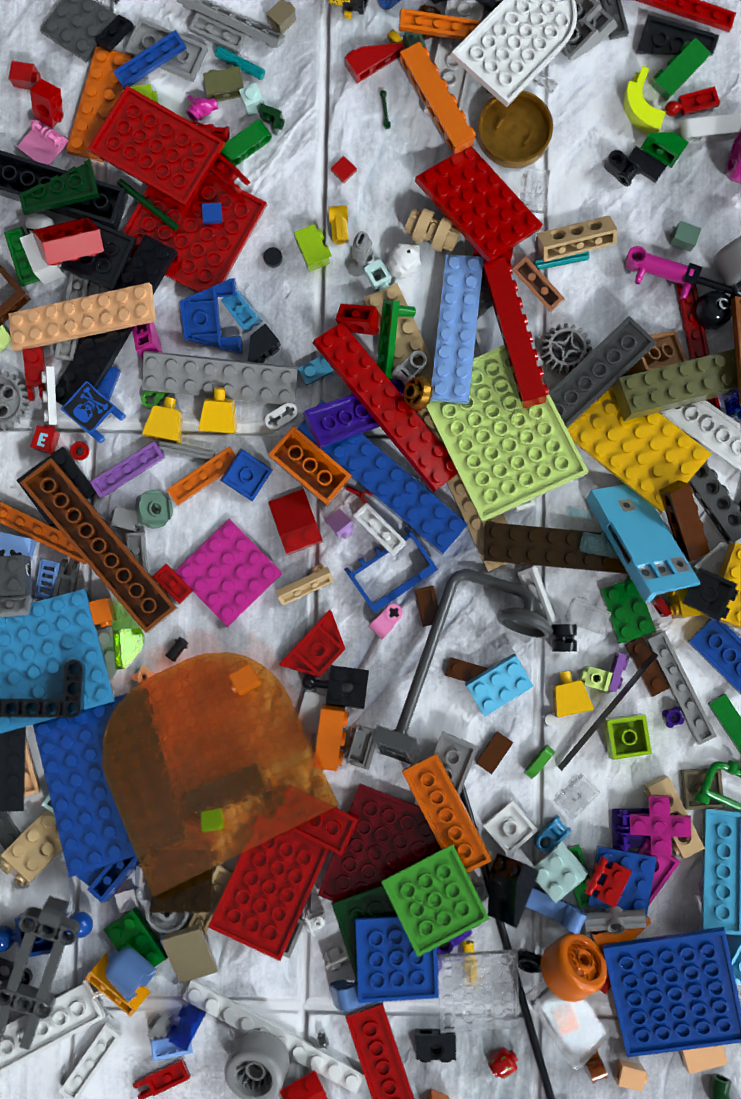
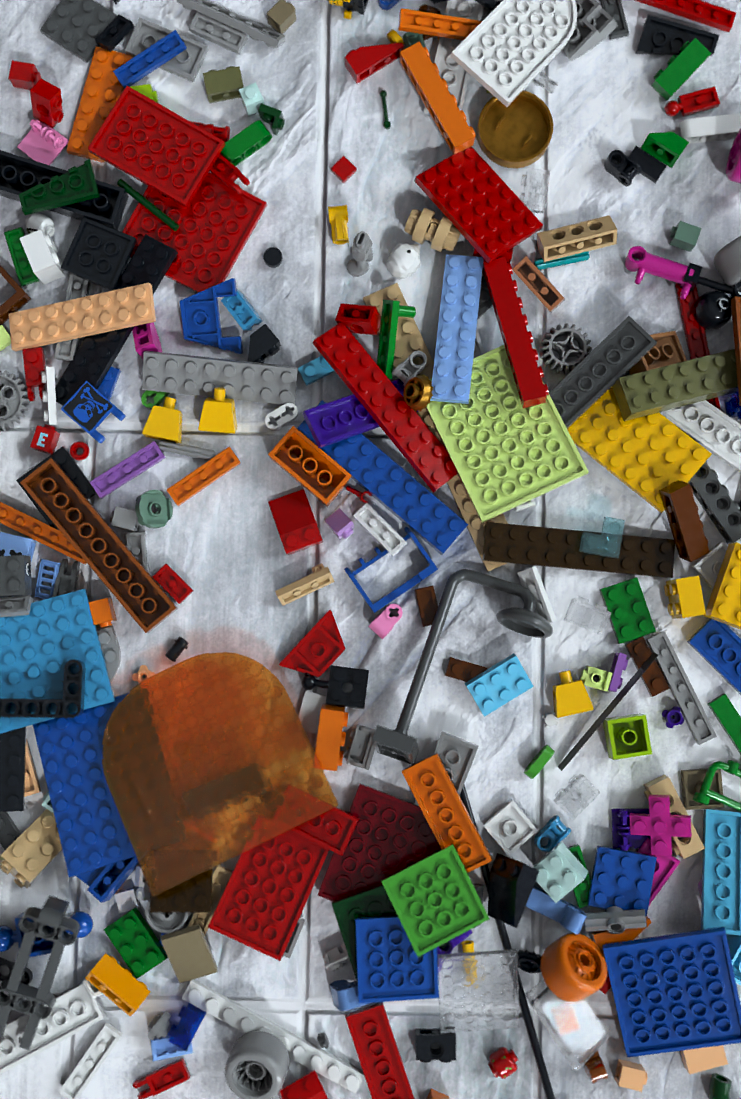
slope [32,217,104,266] -> none
medium blue cylinder [105,947,157,1002] -> none
clear neon green slope [113,628,145,670] -> none
dark pink plate [175,519,283,627] -> none
dark pink animal [186,95,218,122] -> none
lime slope [201,808,224,833] -> none
blue tile [202,202,223,224] -> none
teal axle [214,46,266,80] -> none
blue tile [220,449,273,502] -> none
orange brick [229,664,262,696] -> none
lime brick [294,224,332,272] -> none
white hinge [303,908,325,937] -> none
light aqua brick [364,259,391,292] -> none
reddish brown tile [475,731,514,774] -> none
black wheel [551,624,577,652] -> none
red plate [584,856,632,907] -> none
medium azure piece [586,484,701,602] -> none
neon yellow arch [623,66,666,135] -> none
red tile [651,597,672,617] -> none
black plate [682,568,739,622] -> none

